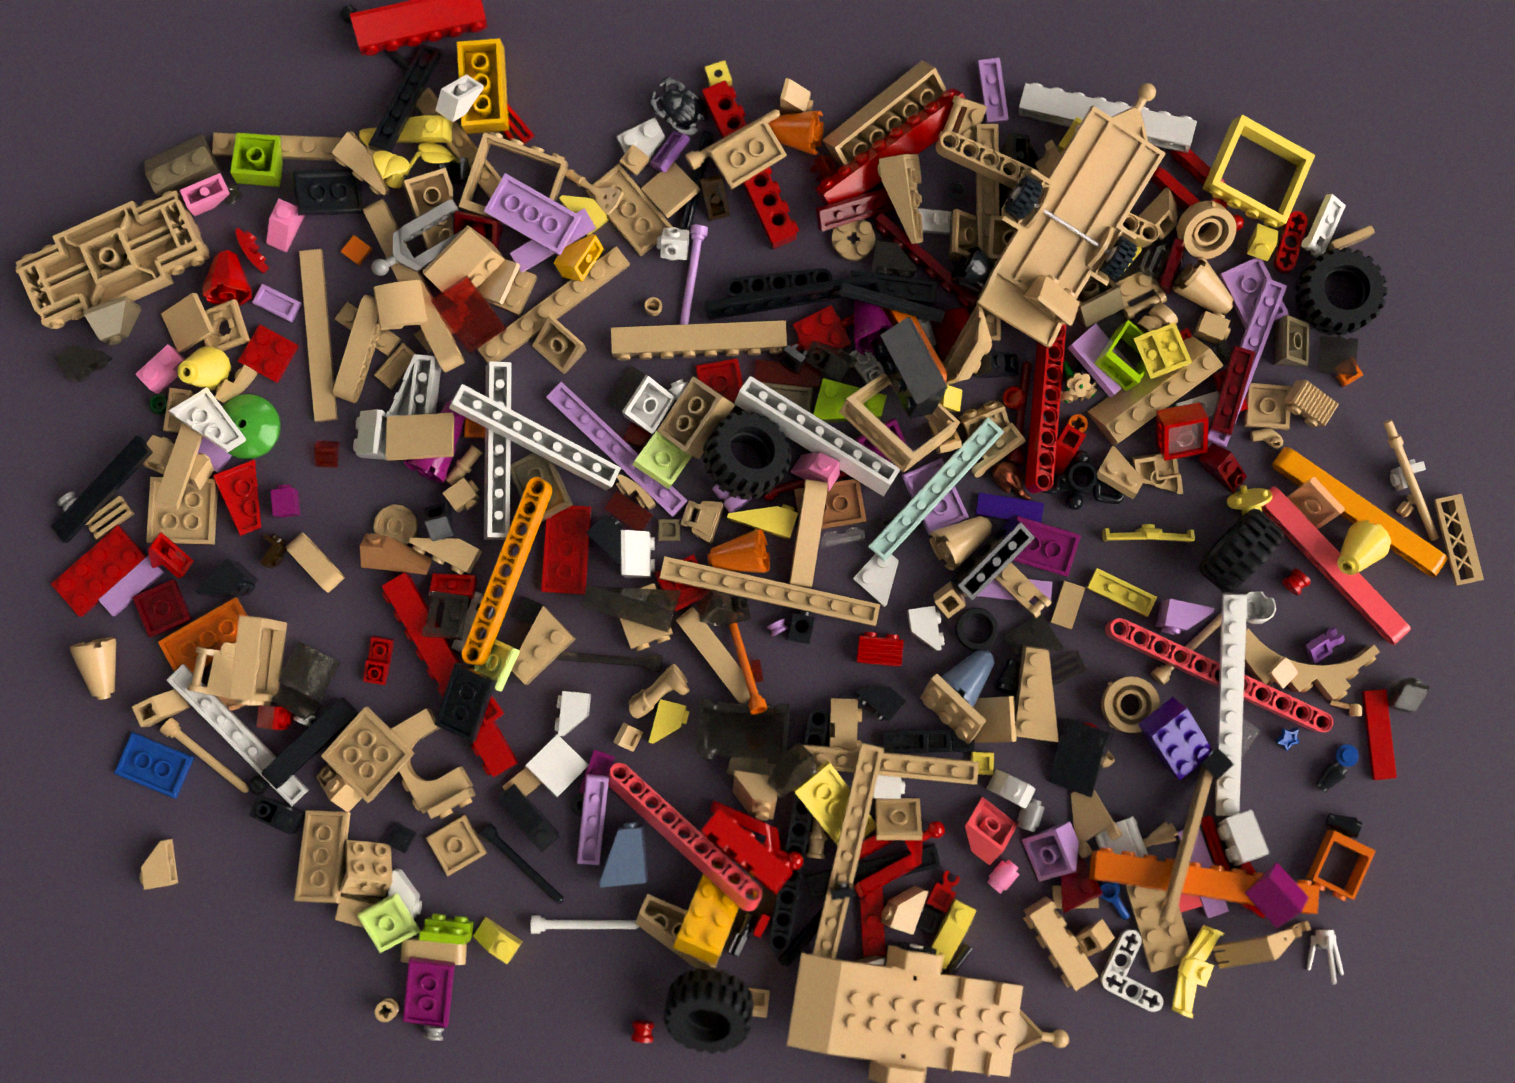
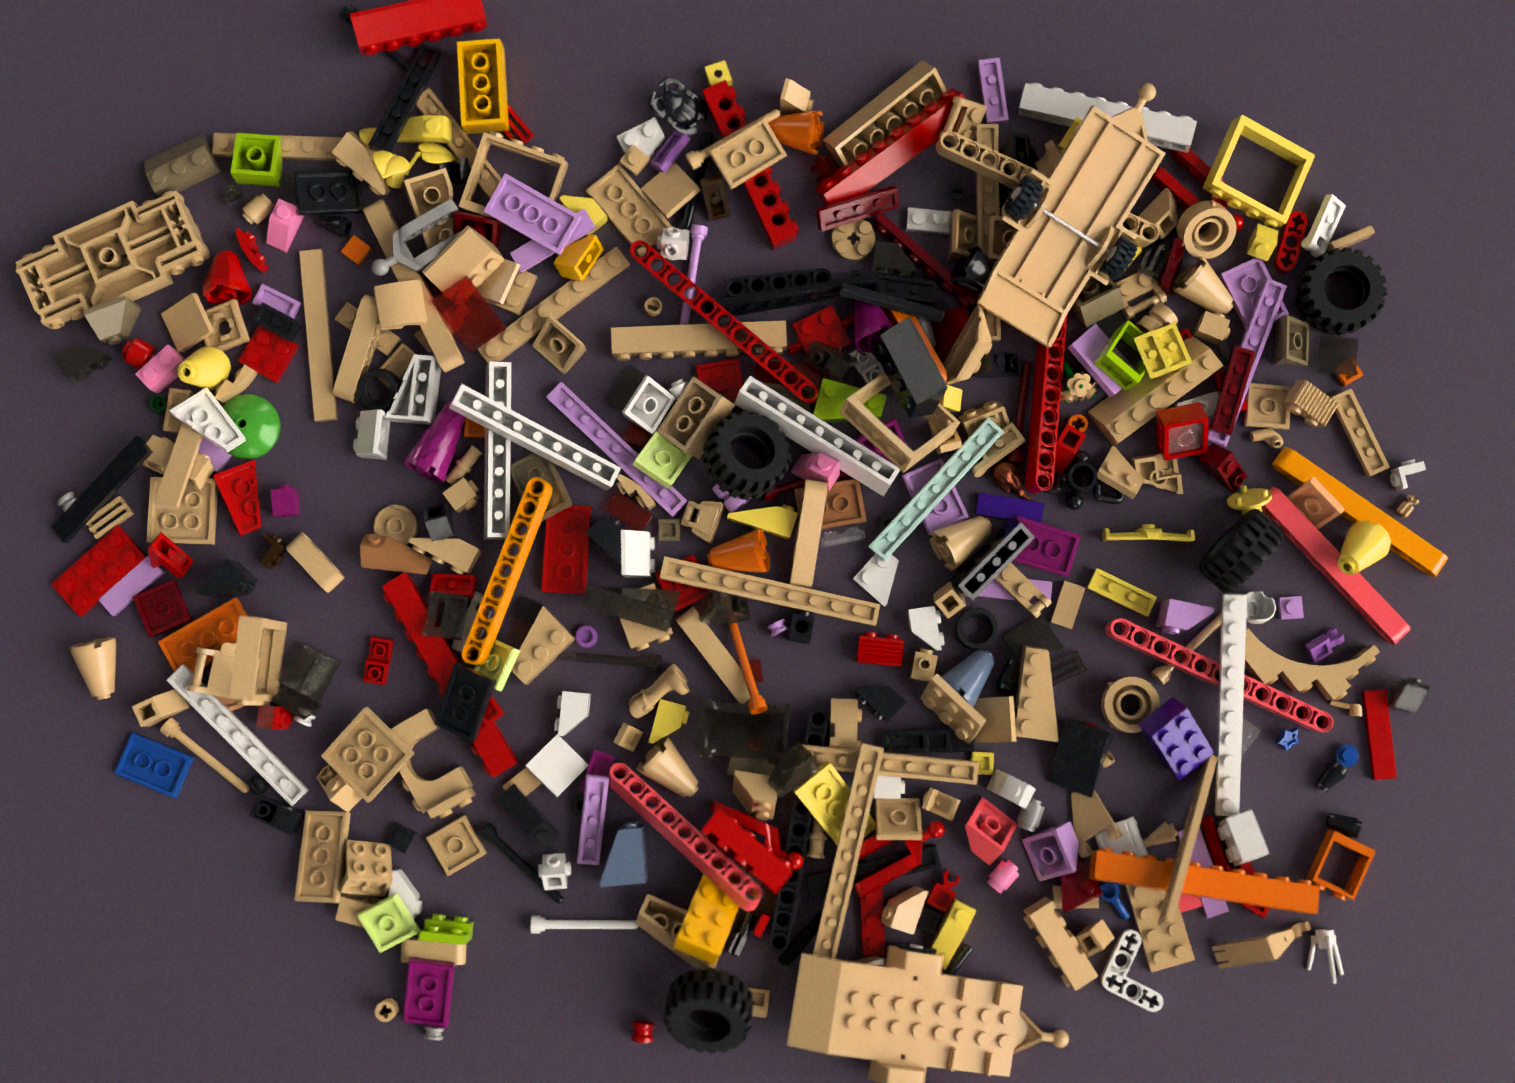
tan slope [140,839,178,890] -> none
bright pink slope [180,173,230,216] -> none
black beam [261,697,359,789] -> none
clear red slope [314,441,339,468] -> none
tan tile [385,413,454,461] -> none
white slope [435,74,484,122] -> none
light yellow slope [473,917,523,964] -> none
tan piece [565,169,623,215] -> none
black tile [779,344,808,374] -> none
black plate [830,881,855,900] -> none
tan wedge [878,154,923,244] -> none
red tile [1003,386,1026,409] -> none
tan slope [1024,274,1080,326] -> none
light yellow plate [1171,925,1224,1018] -> none
black tile [1201,748,1234,780] -> none
magenta slope [1245,862,1309,928] -> none
slope [1266,657,1299,689] -> none
red wheel [1282,568,1311,596] -> none
tan bar [1383,419,1439,541] -> none
tan fence [1434,494,1484,586] -> none
none -> red head [121,338,155,370]
none -> tan brick [242,193,275,225]
none -> black plate [252,302,302,342]
none -> black cone [318,215,352,237]
none -> black tyre [357,369,401,411]
none -> white brick [538,853,571,890]
none -> medium lavender tile [575,625,598,648]
none -> red beam [630,240,818,404]
none -> tan cone [637,737,698,798]
none -> tan brick [909,648,938,682]
none -> tan bracket [922,788,961,821]
none -> lavender plate [1277,596,1304,620]
none -> tan plate [1331,388,1390,478]

